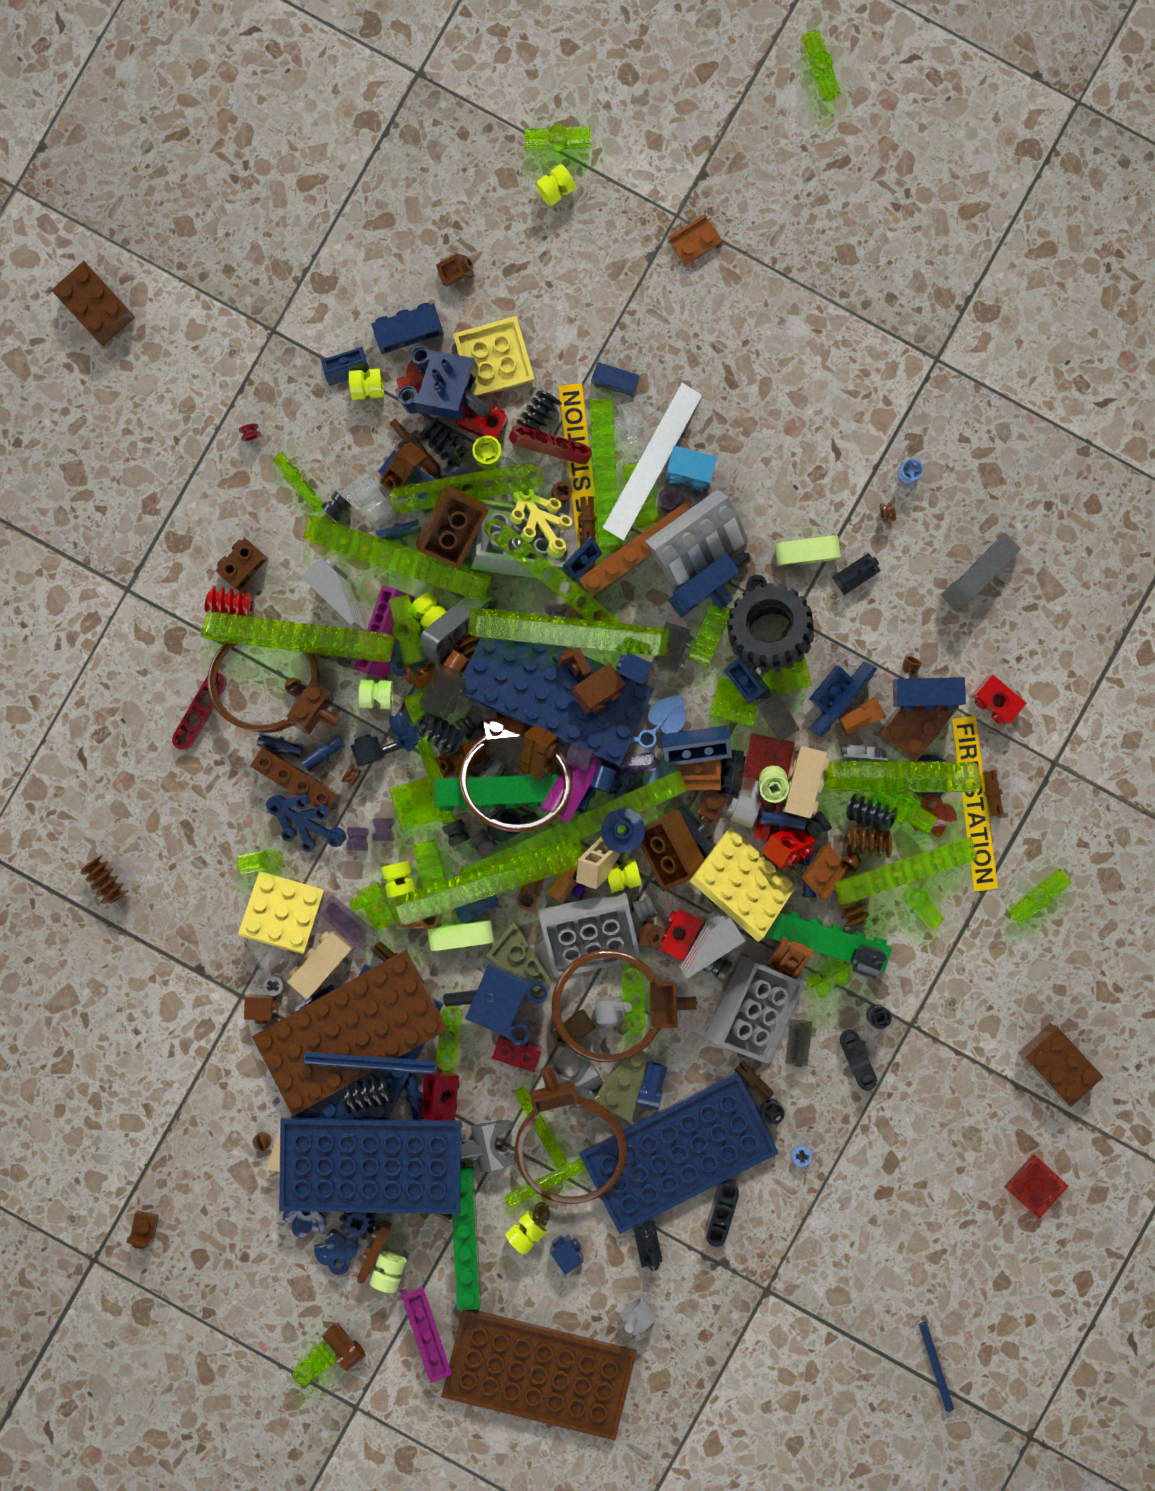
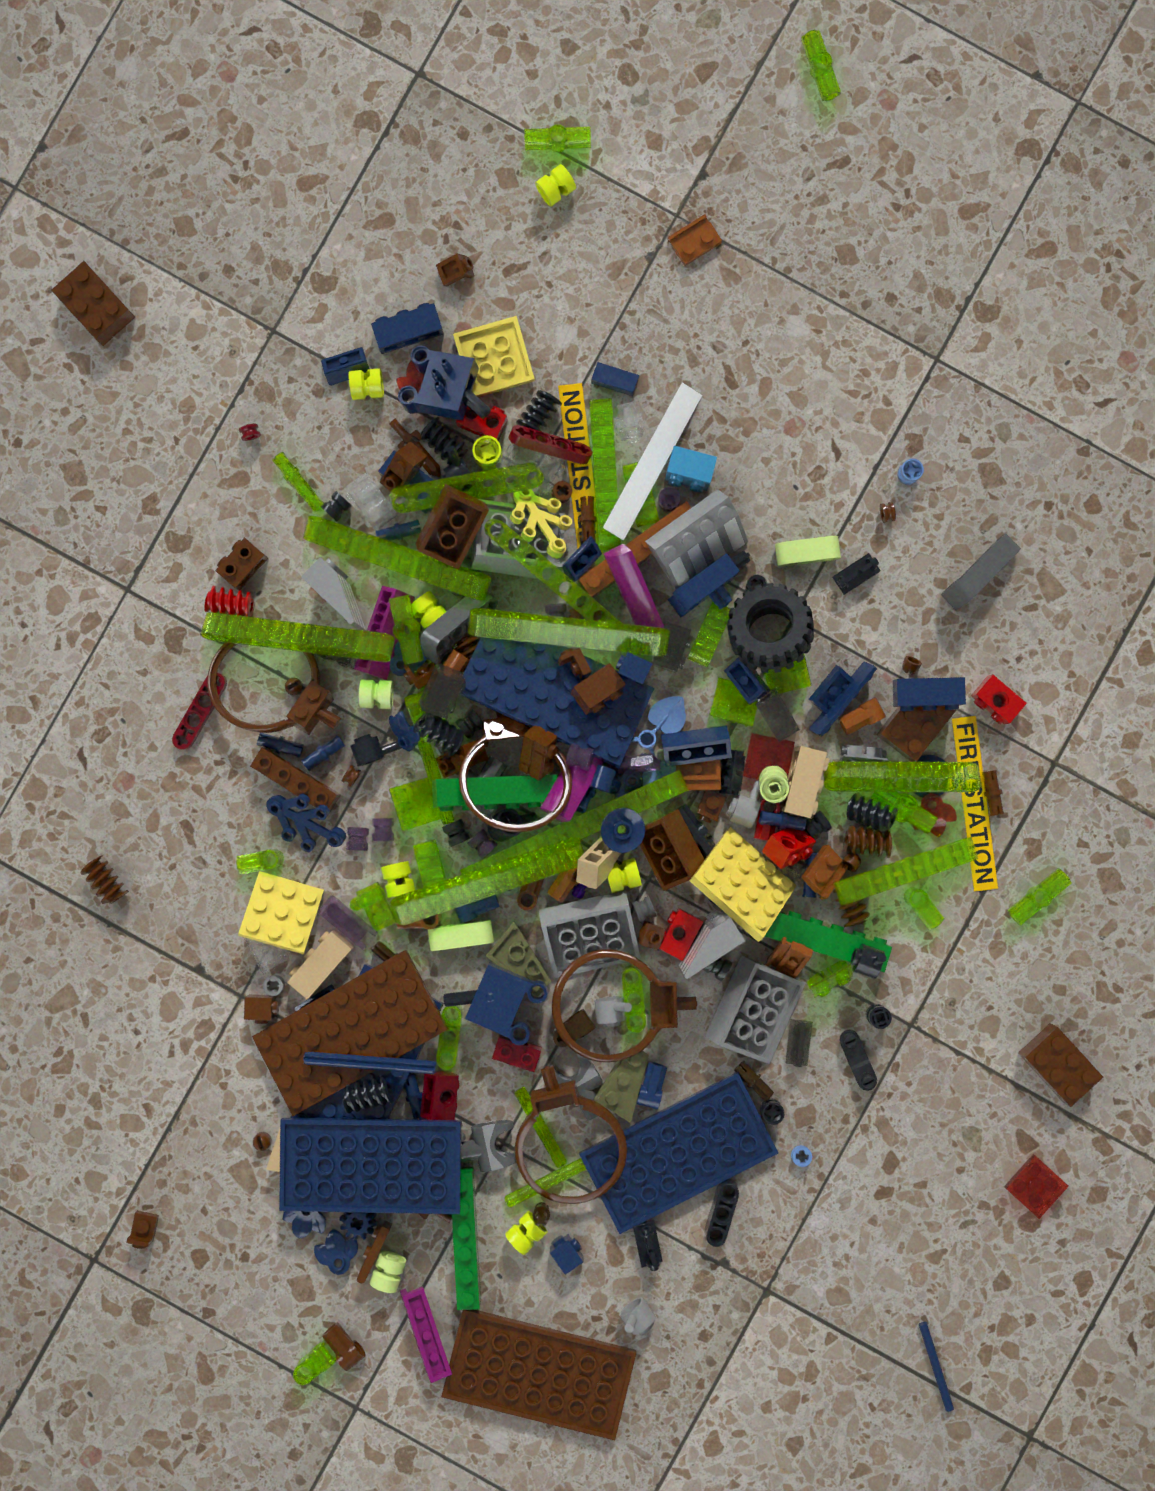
none -> magenta brick [604,544,664,633]

